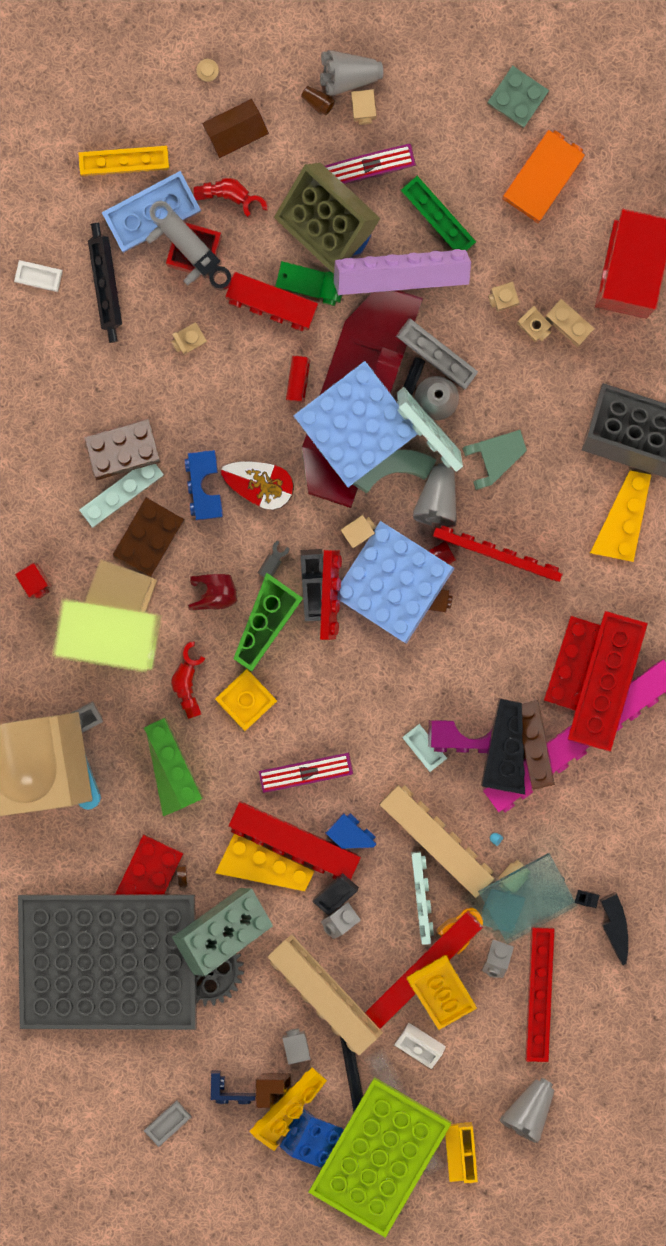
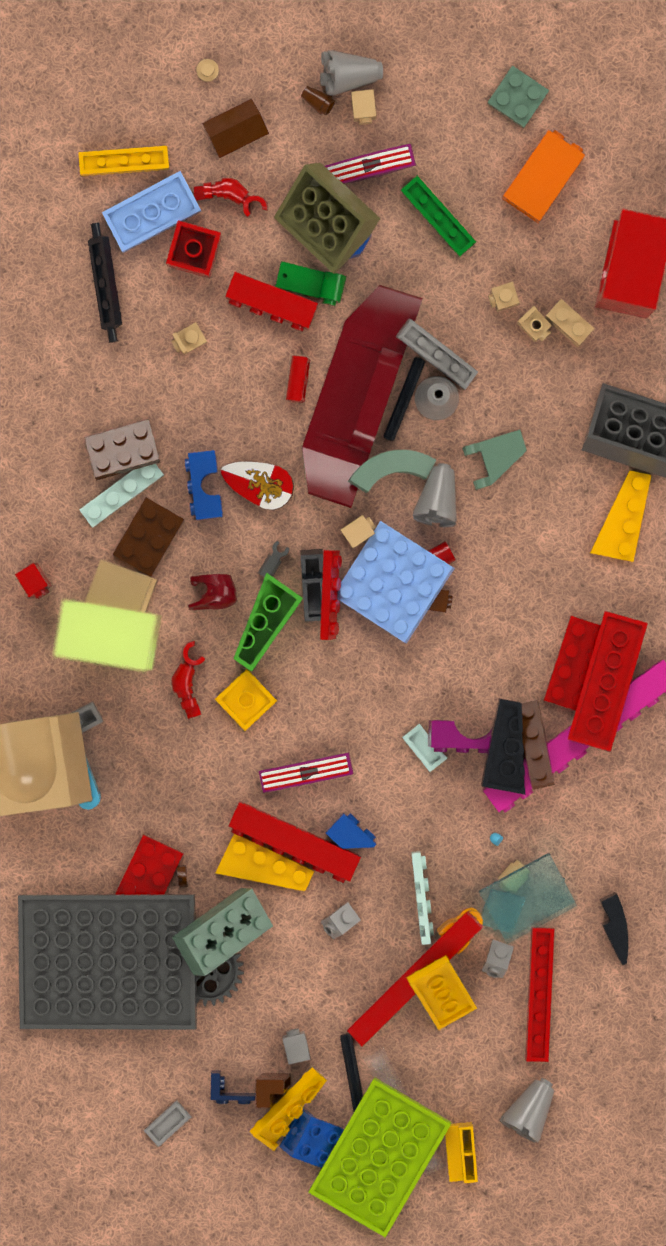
white tile [14,260,63,292] -> none
bright green wedge [144,717,203,817] -> none
light grey piece [146,201,232,291] -> none
tan brick [268,934,383,1055] -> none
light blue plate [293,361,418,487] -> none
black tile [312,873,359,916] -> none
lavender brick [334,249,471,295] -> none
tan brick [379,785,494,898] -> none
white slope [394,1023,446,1069] -> none
light aqua plate [397,387,463,472] -> none
red plate [432,525,563,582] -> none
black piece [575,890,600,908] -> none

